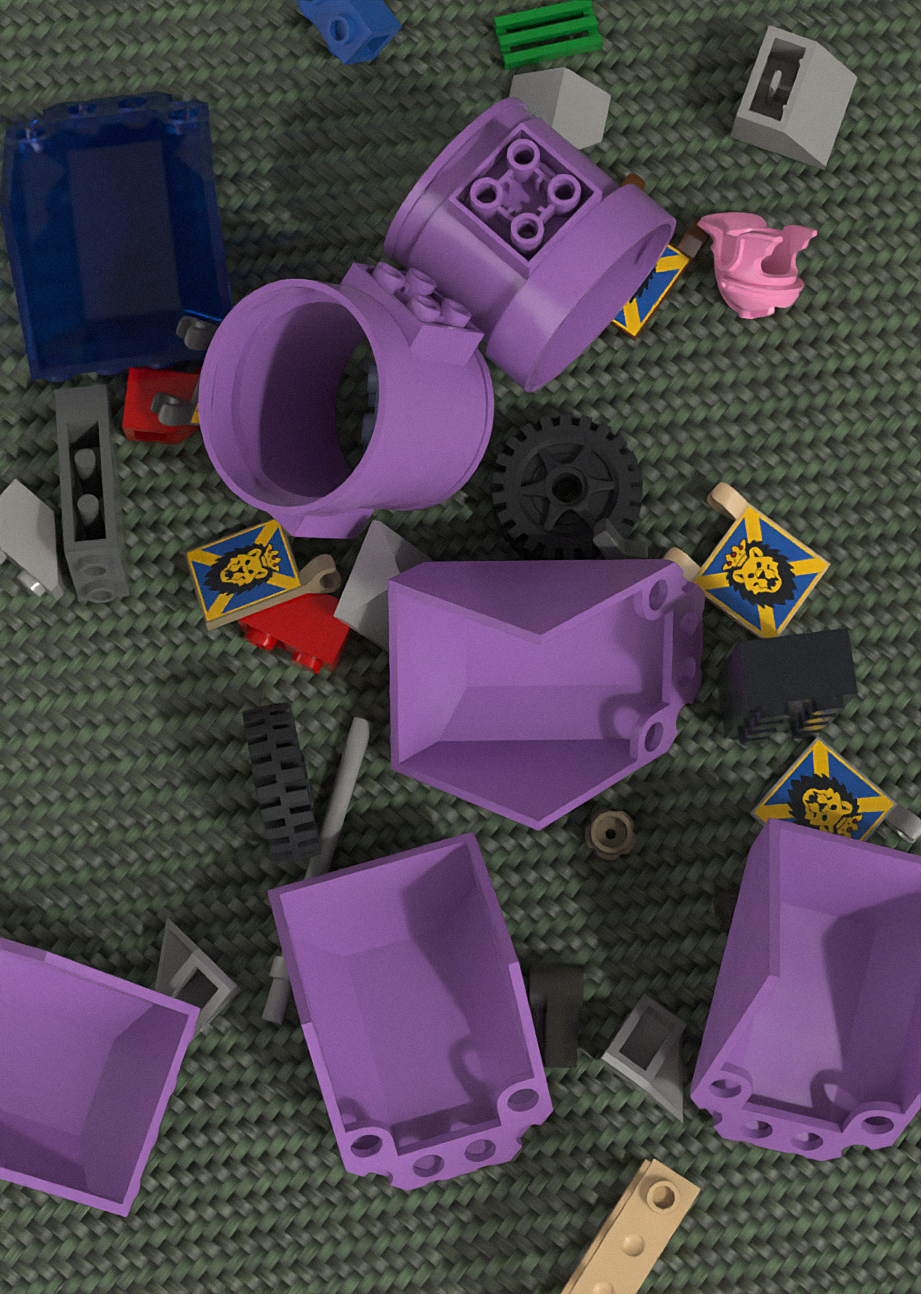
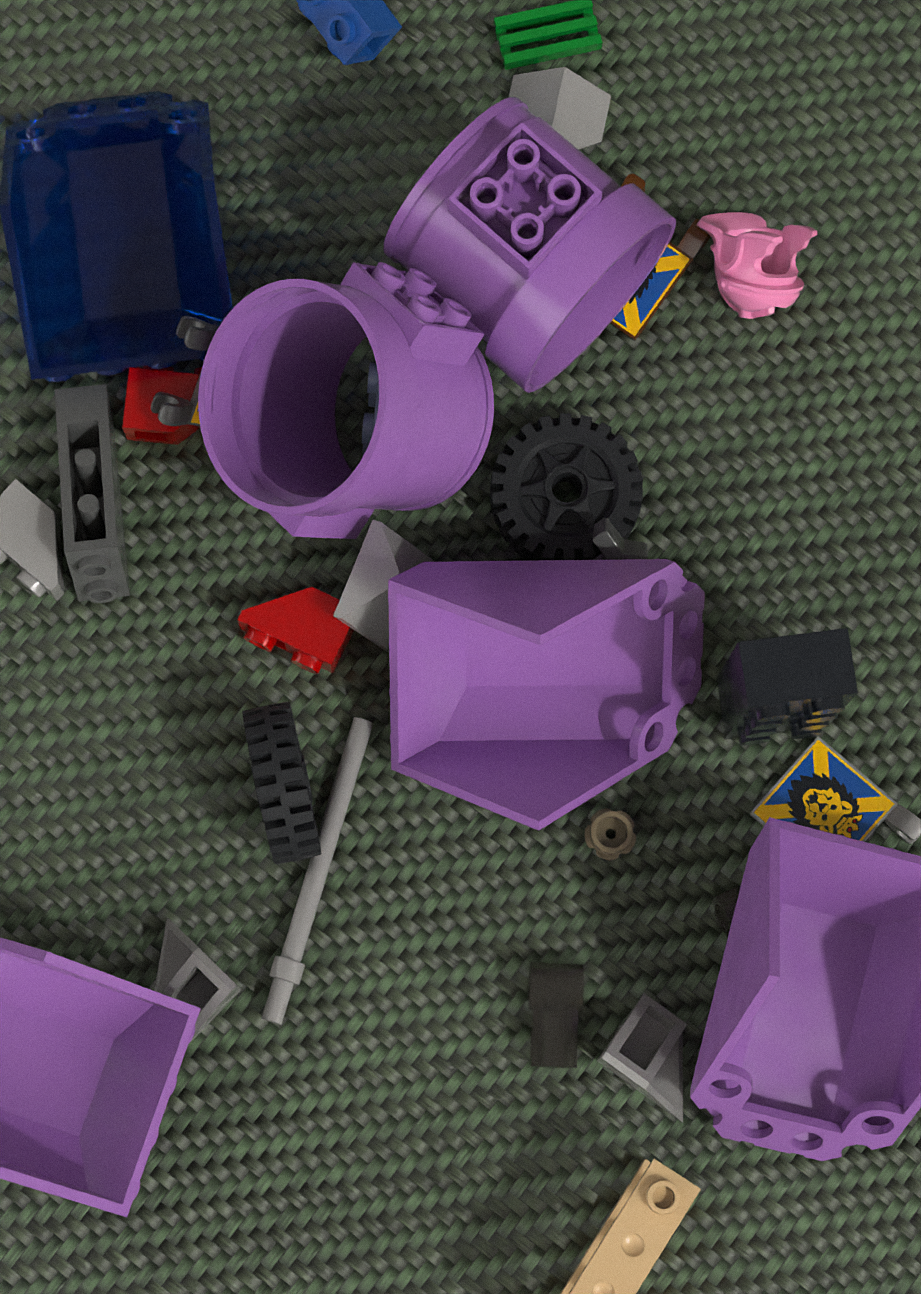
flag [184,518,342,631] -> none
medium lavender windscreen [267,831,553,1191] -> none
flag [662,482,831,639] -> none
light grey slope [730,25,857,170] -> none

